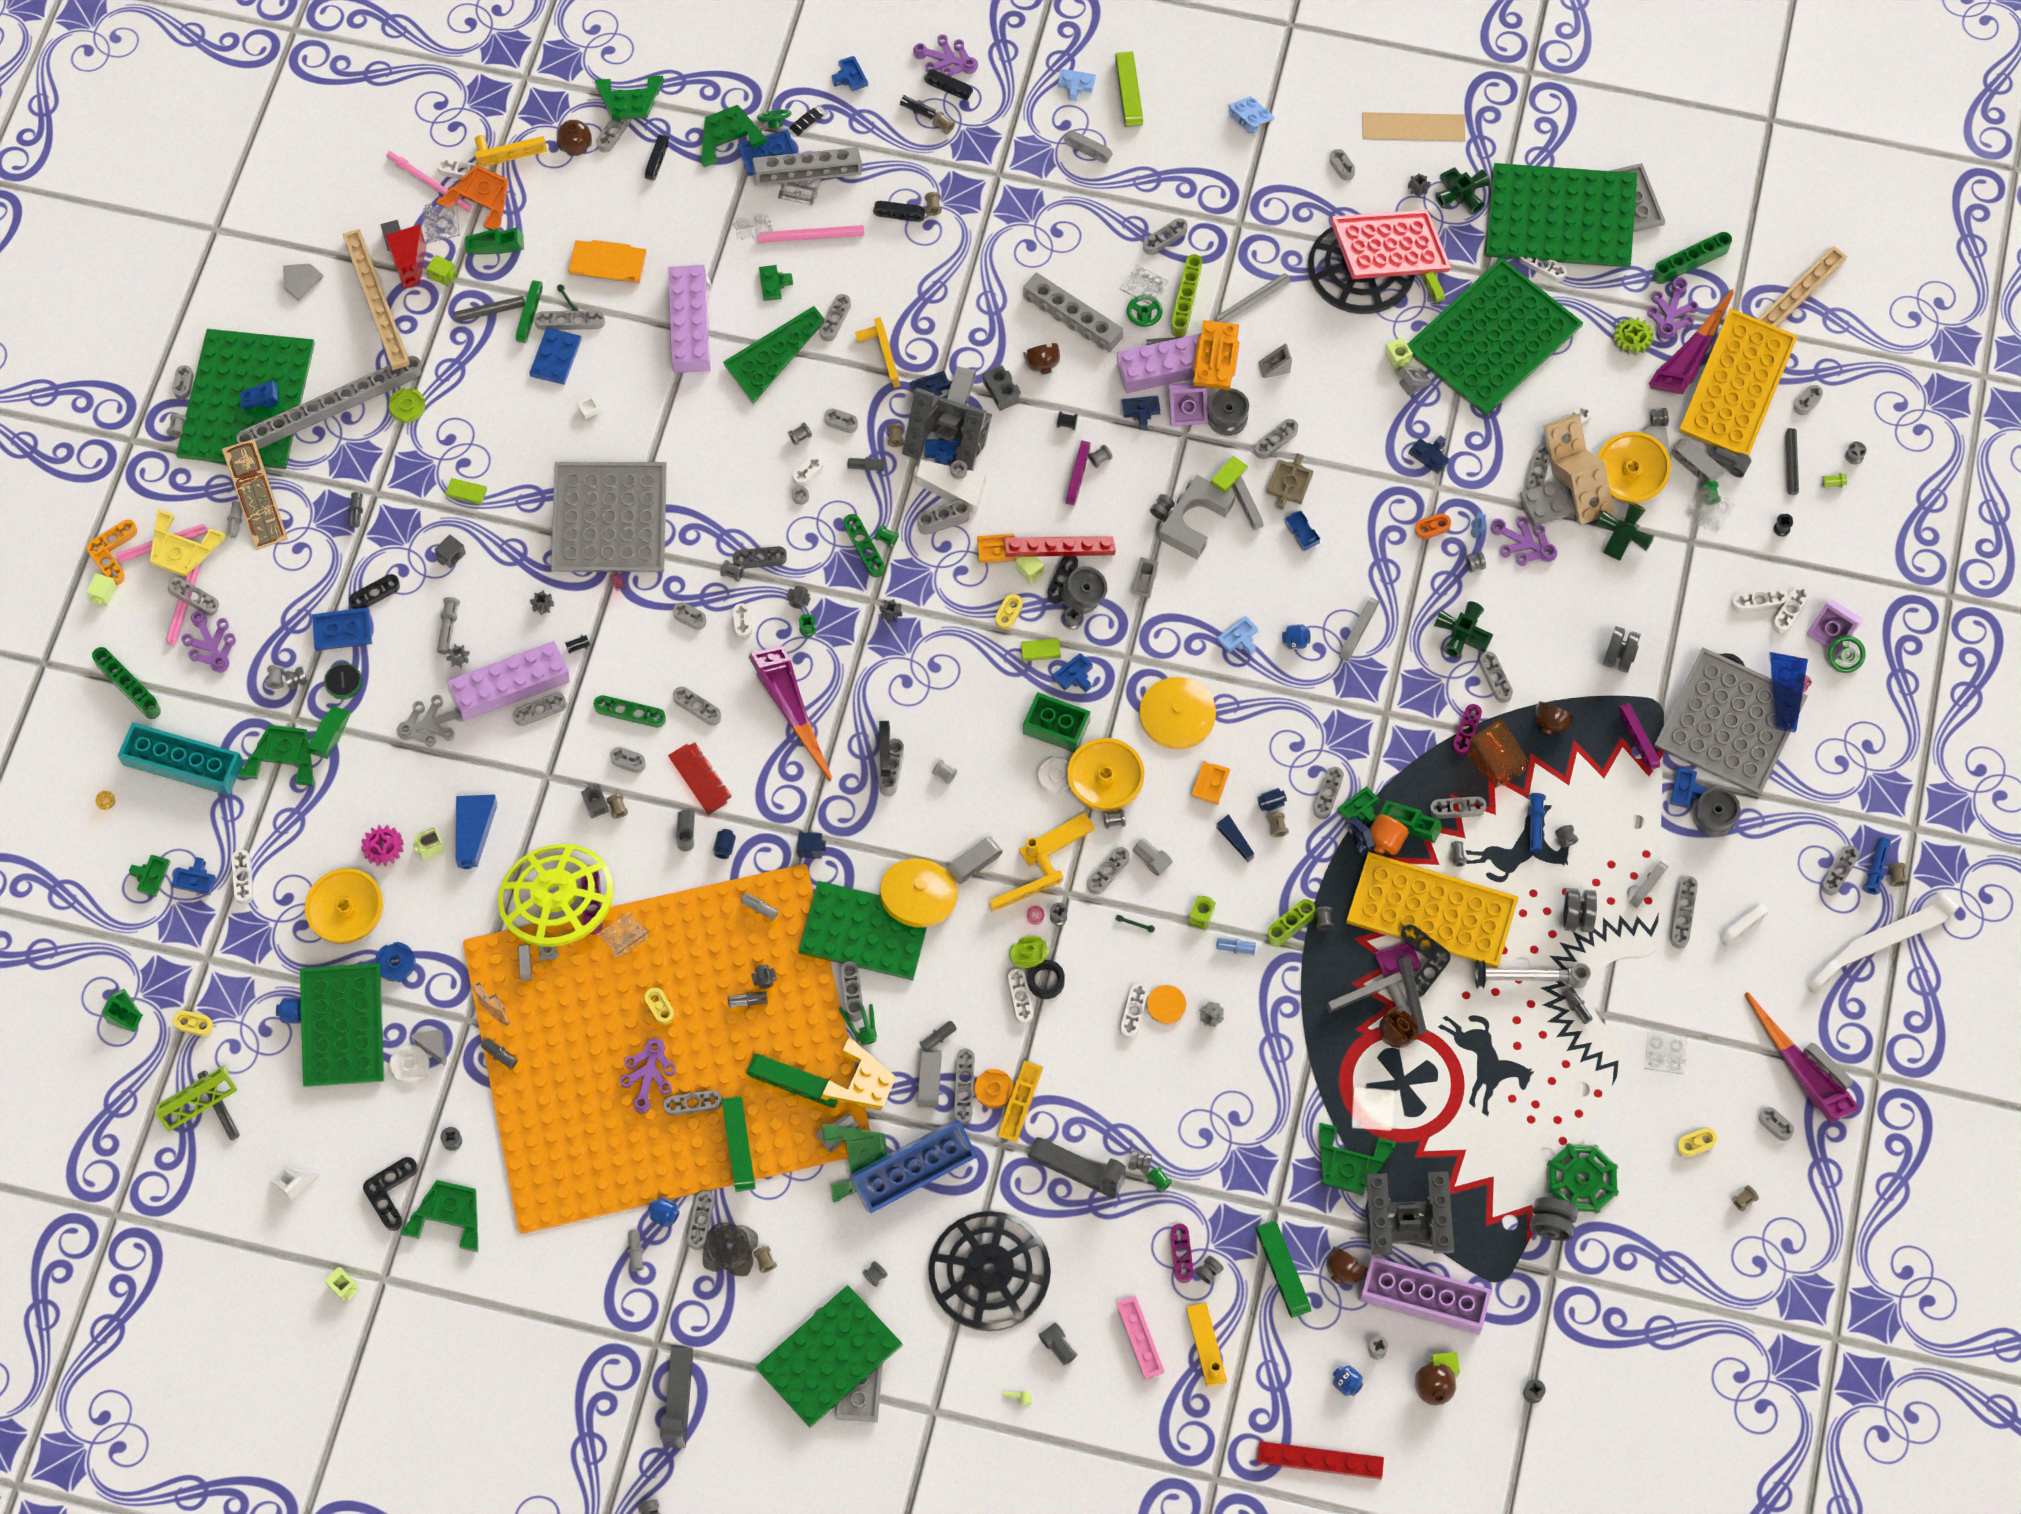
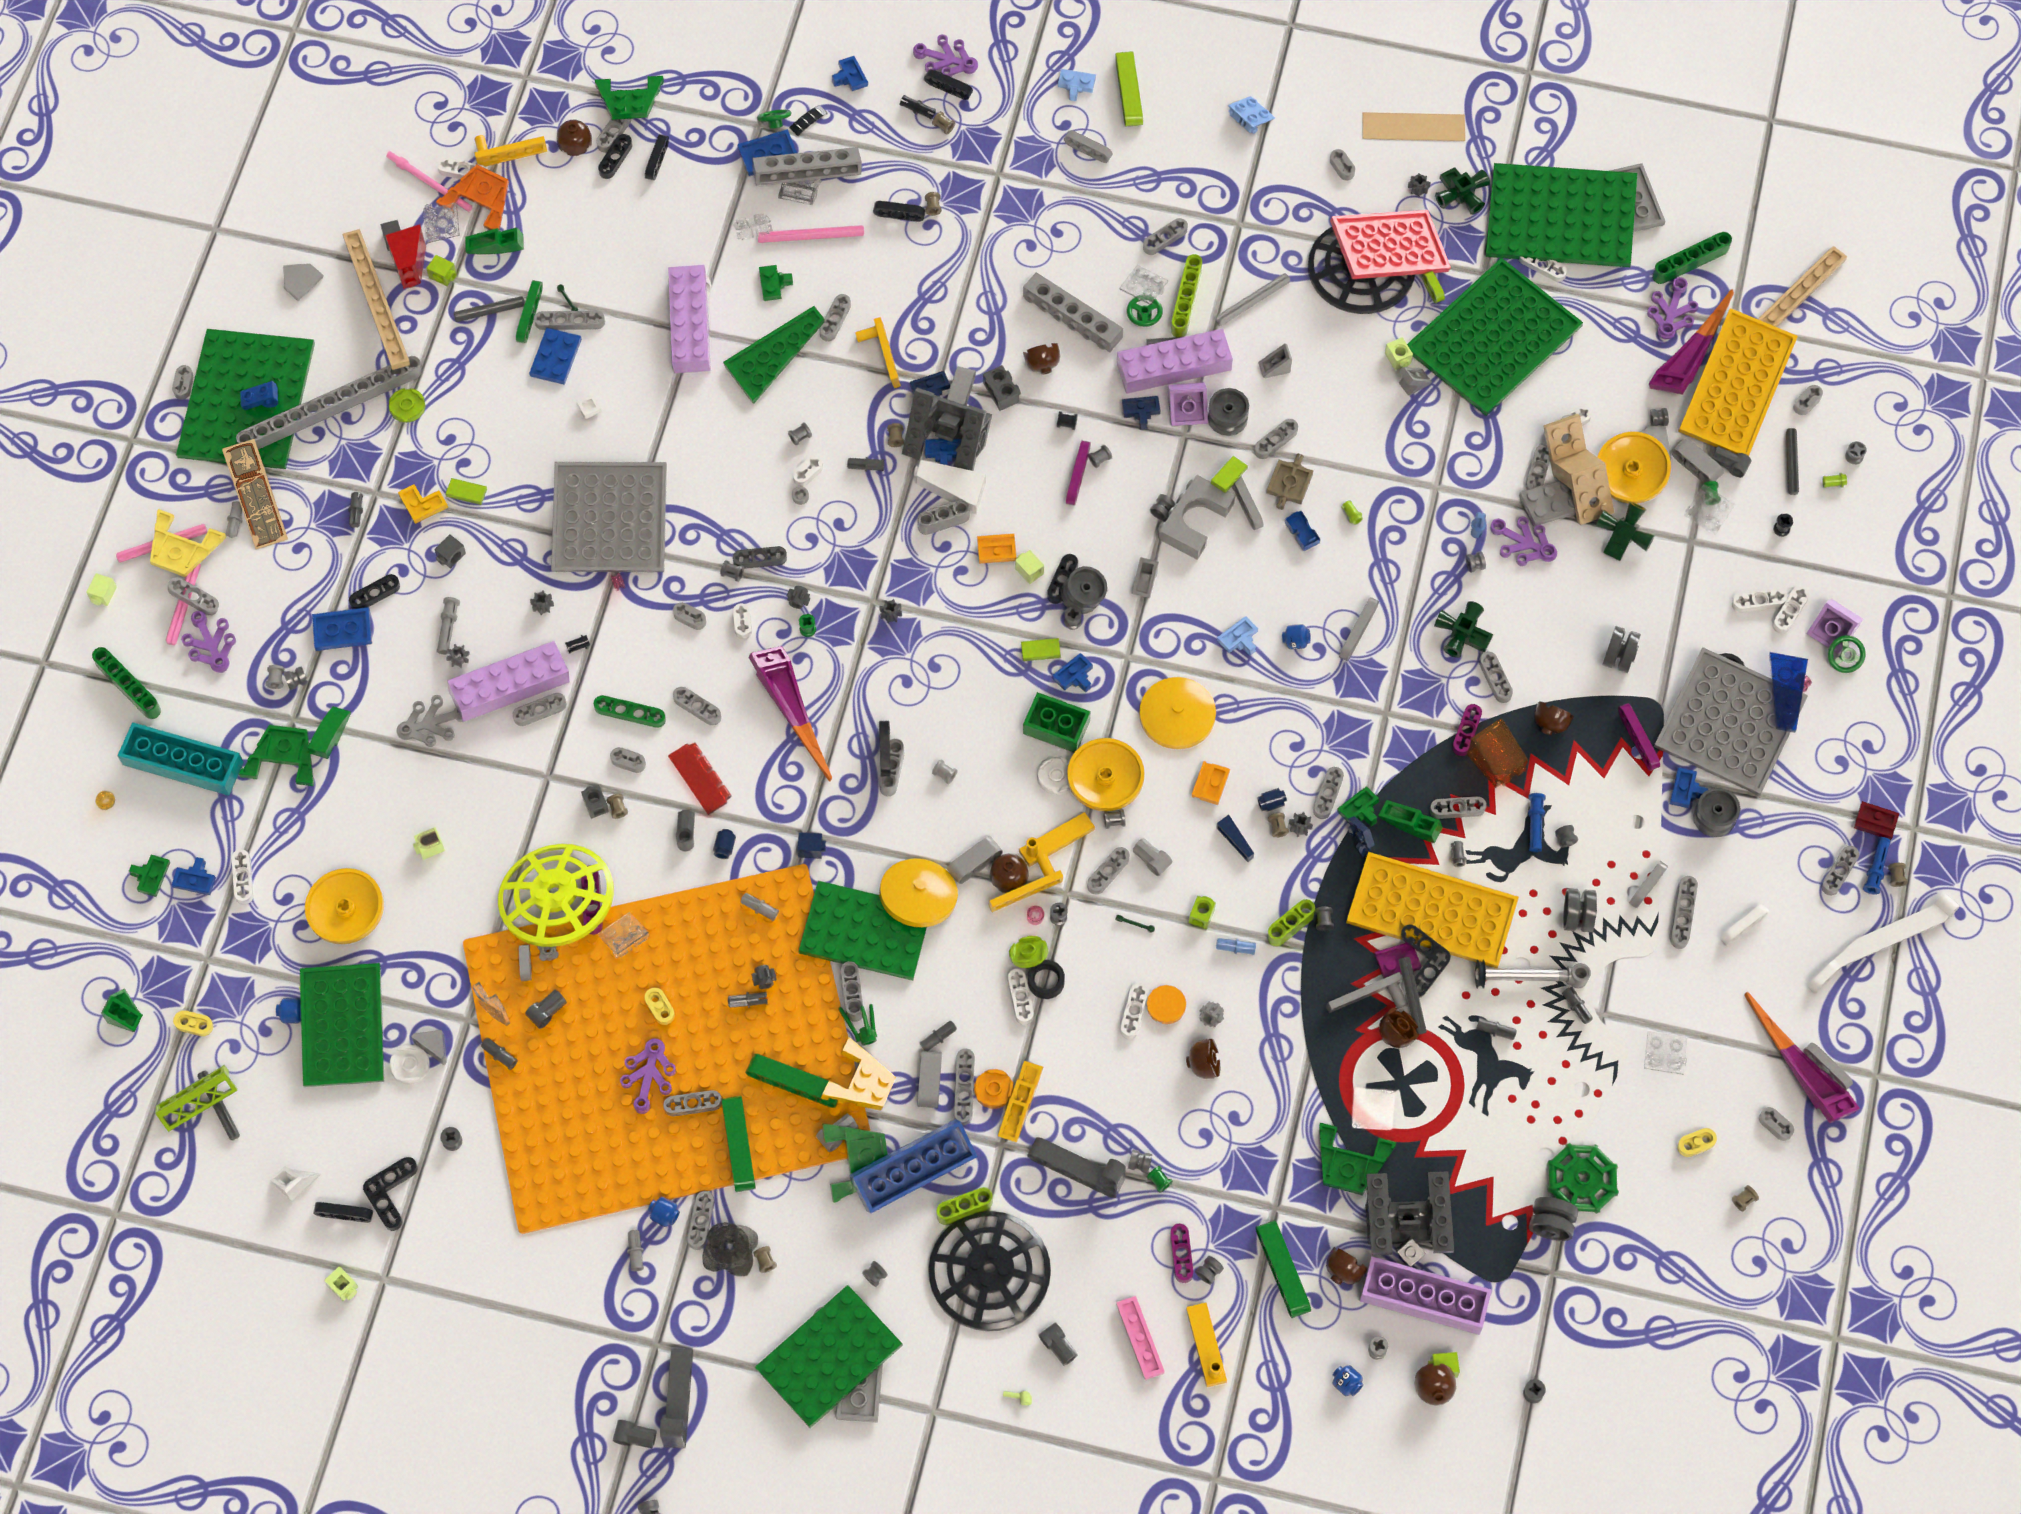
light orange beam [87,520,137,585] -> none
light grey bush [166,414,186,438] -> none
black tile [324,663,363,700] -> none
dark pink gear [361,825,404,867] -> none
blue plate [375,942,416,982] -> none
green wing [401,1180,479,1252] -> none
blue slope [456,794,497,869] -> none
light orange piece [568,240,647,283] -> none
green wing [701,105,768,167] -> none
light grey beam [824,408,858,433] -> none
green beam [844,514,885,578] -> none
green bush [875,525,899,548] -> none
light grey bush [950,460,967,479] -> none
light yellow plate [996,594,1023,629] -> none
plate [1003,536,1116,557] -> none
light orange piece [1193,320,1240,390] -> none
red plate [1257,1441,1384,1480] -> none
orange head [1370,814,1409,856] -> none
dark blue hinge [1408,435,1449,474] -> none
orange plate [1415,514,1451,539] -> none
lime gear [1614,317,1654,355] -> none
none -> black beam [313,1202,373,1223]
none -> yellow plate [398,484,448,524]
none -> dark grey piece [525,990,567,1029]
none -> black beam [598,134,633,179]
none -> dark grey piece [612,1420,657,1449]
none -> lime beam [936,1187,993,1225]
none -> reddish brown cylinder [990,853,1029,893]
none -> reddish brown cylinder [1186,1039,1221,1079]
none -> dark grey gear [1289,812,1313,837]
none -> lime pin [1341,500,1363,525]
none -> brick [1395,1236,1426,1267]
none -> dark grey axle [1476,1018,1517,1040]
none -> dark red plate [1854,801,1900,840]

